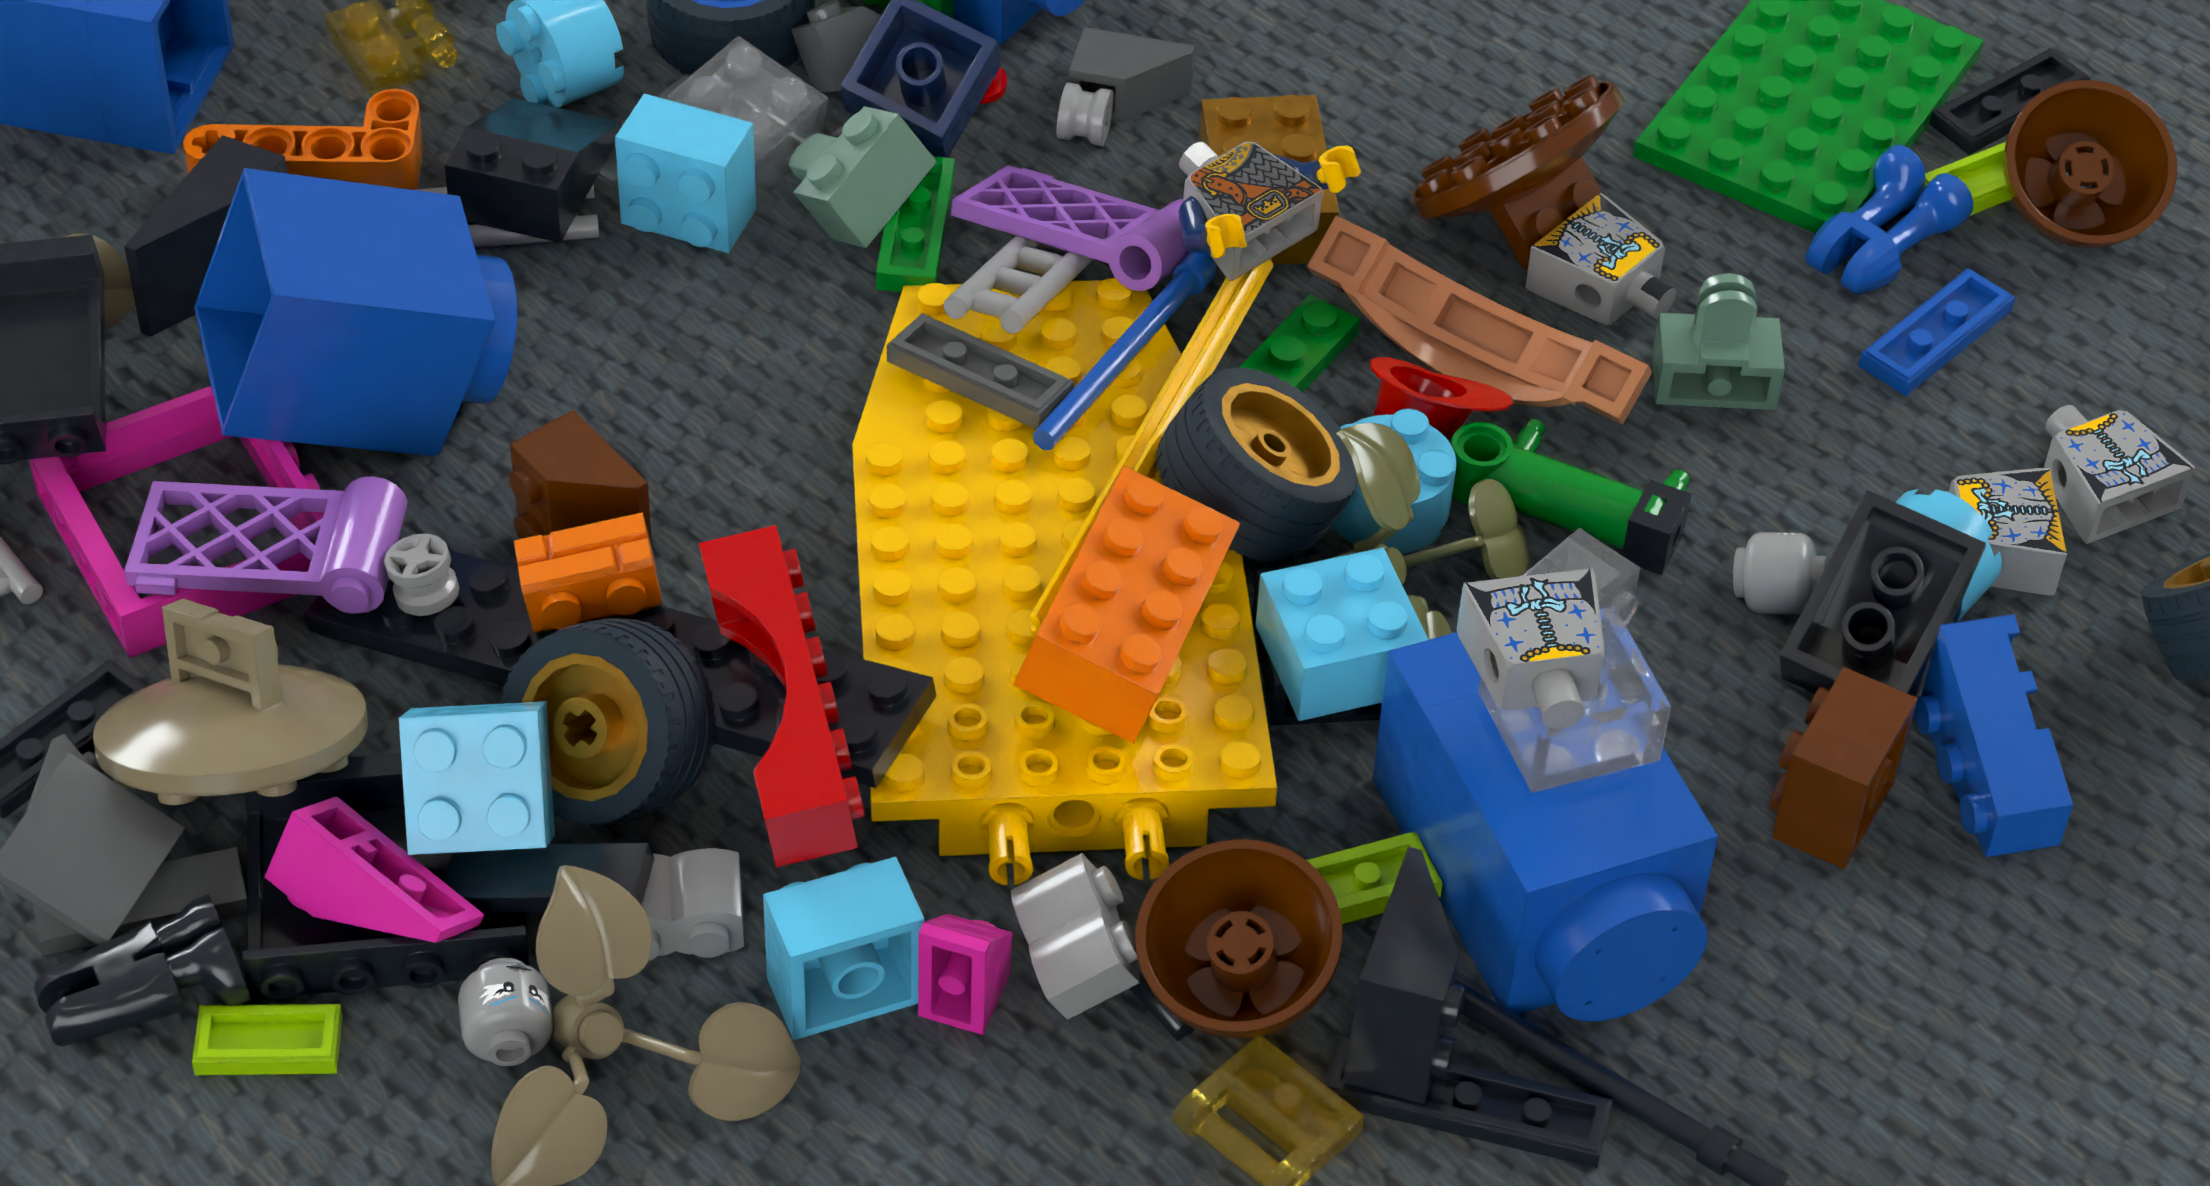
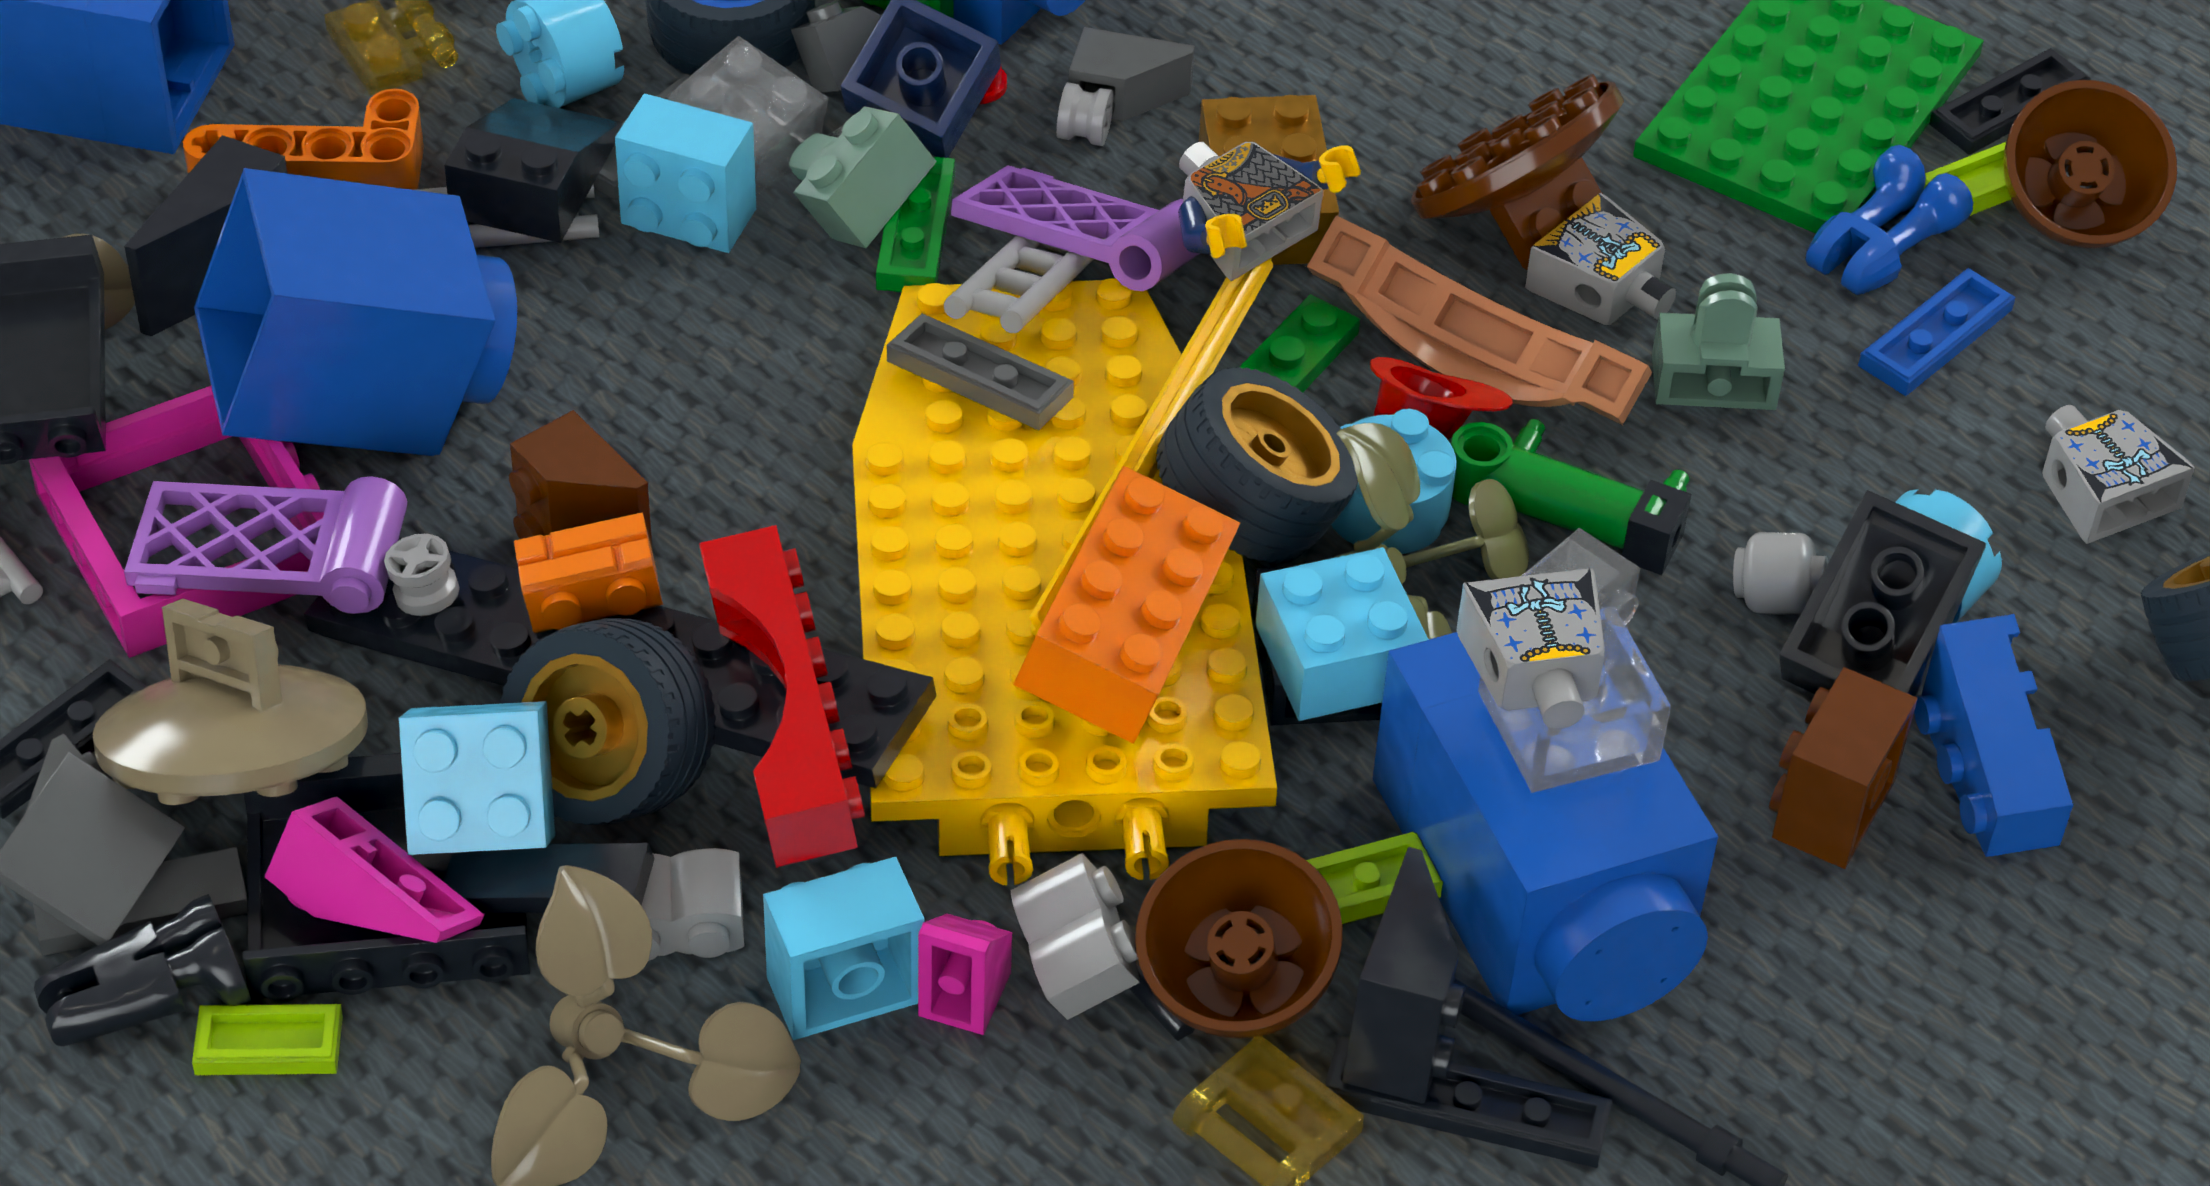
light grey head [458,958,553,1066] -> none
blue bar [1033,252,1217,450] -> none
torso [1949,468,2067,595] -> none

